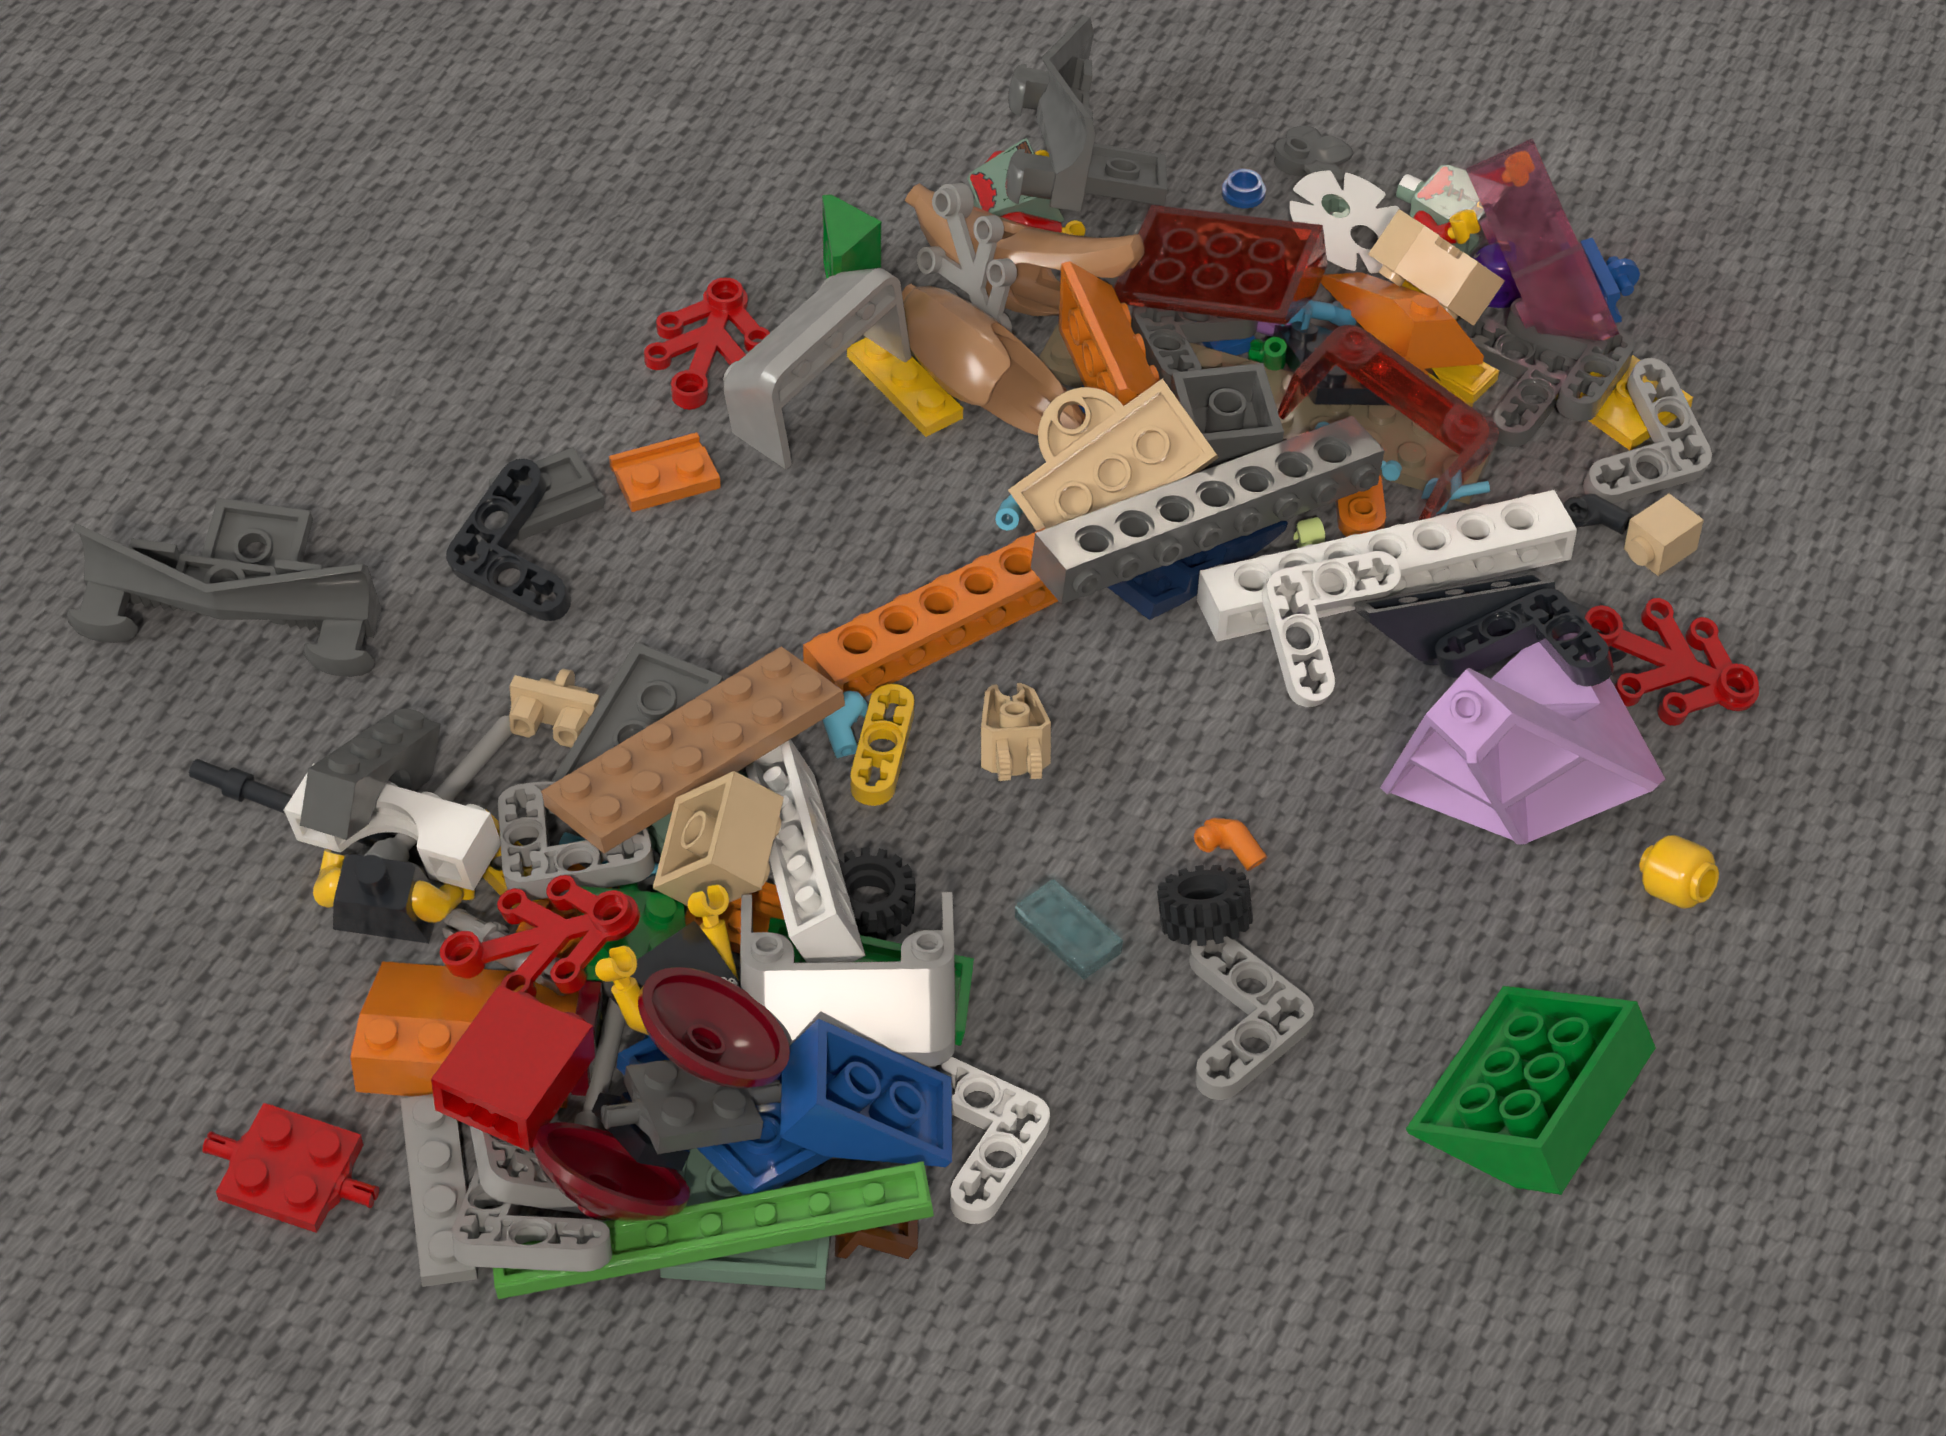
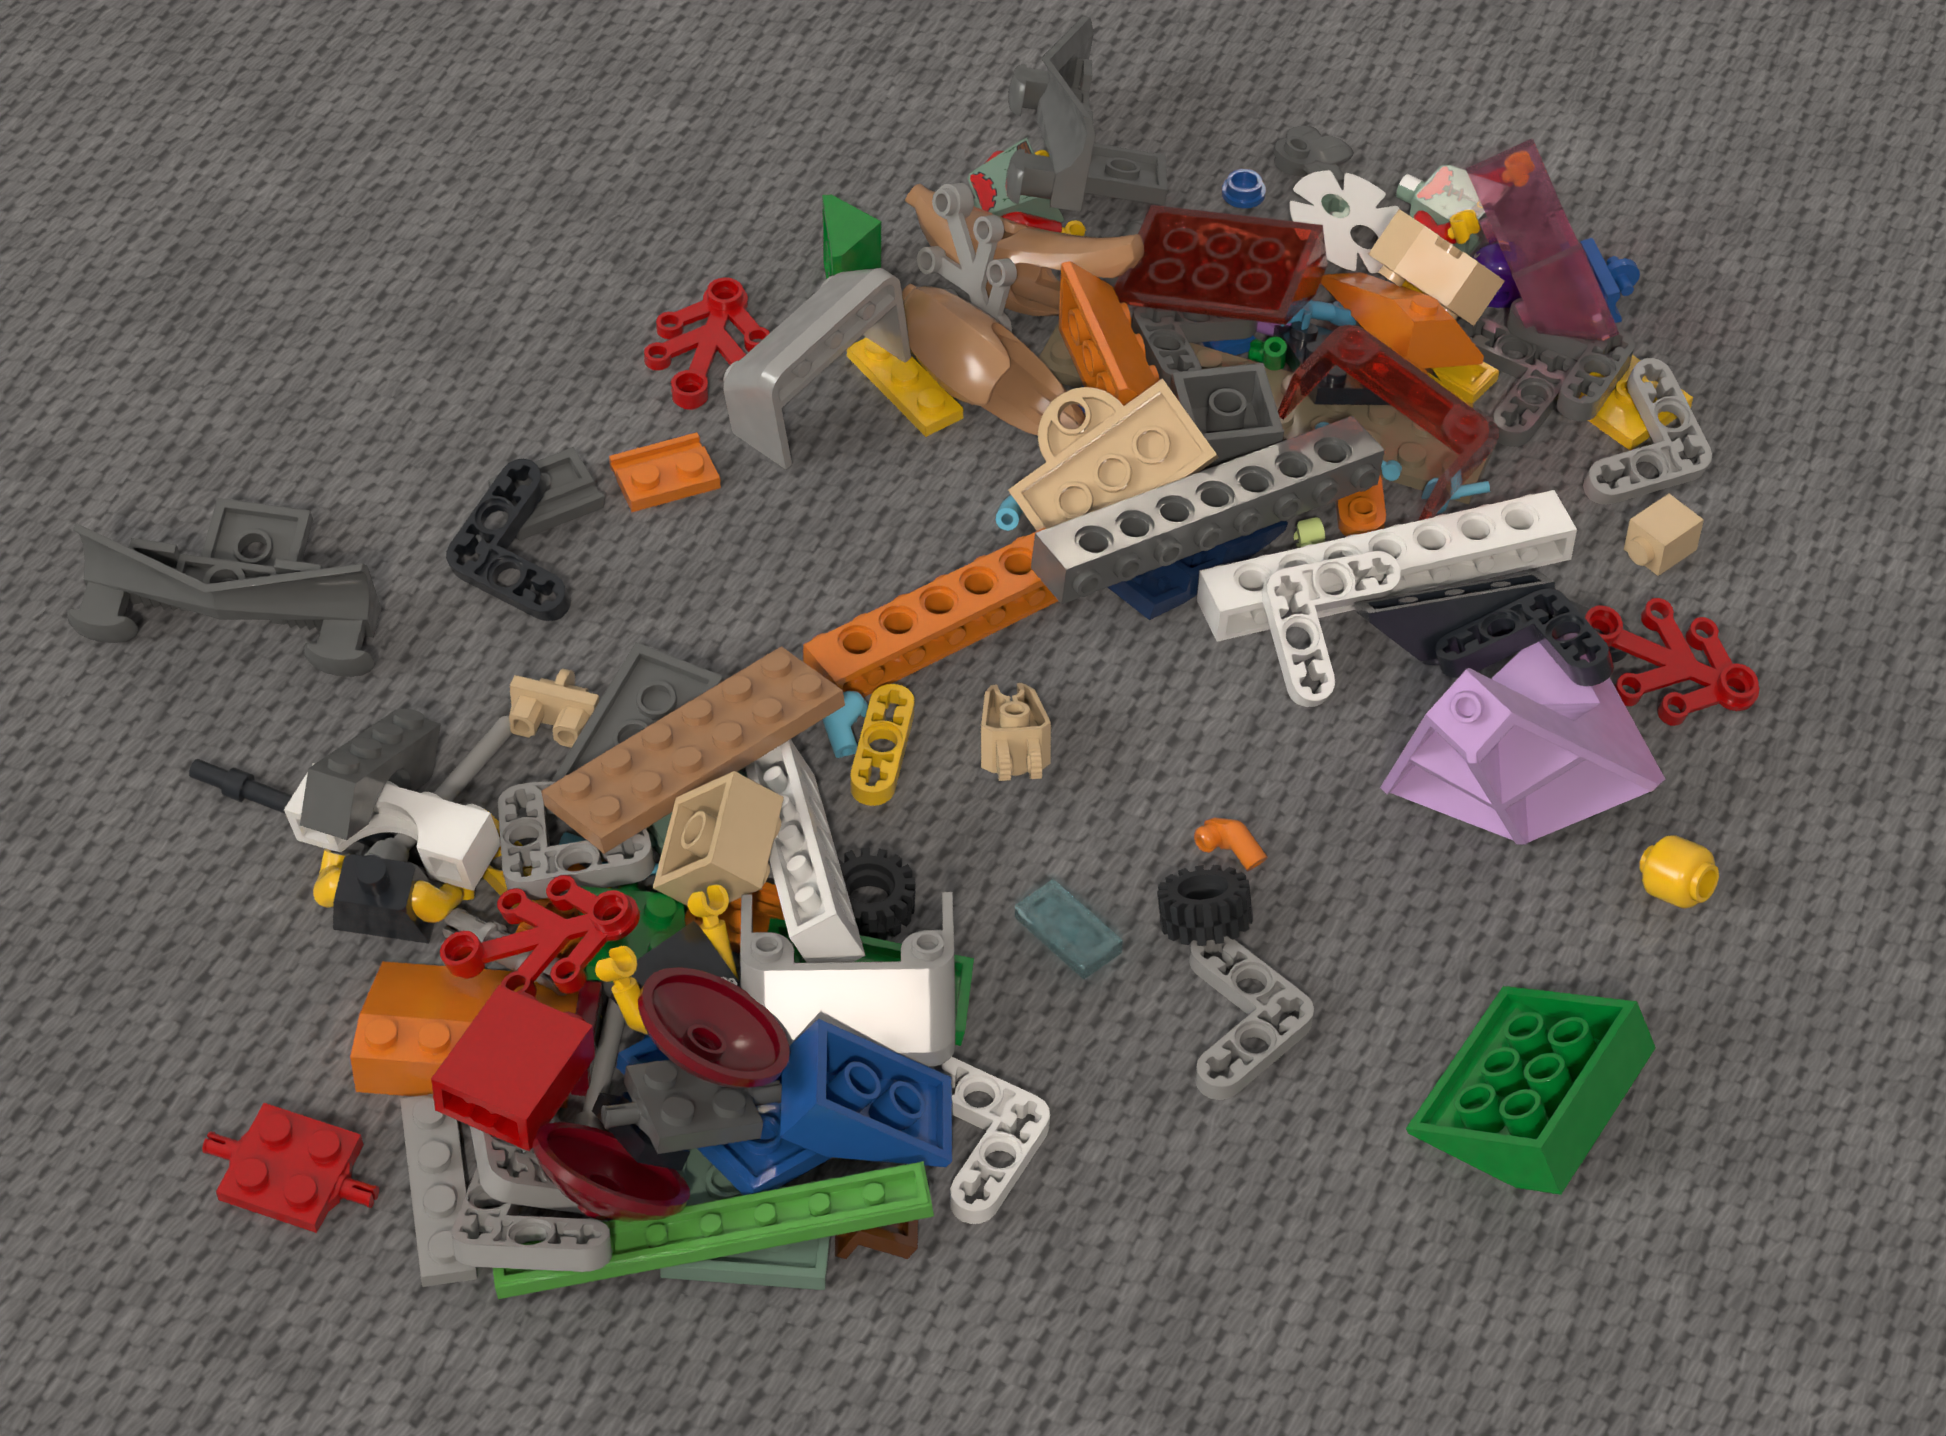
black arm [1563,494,1634,535] -> none

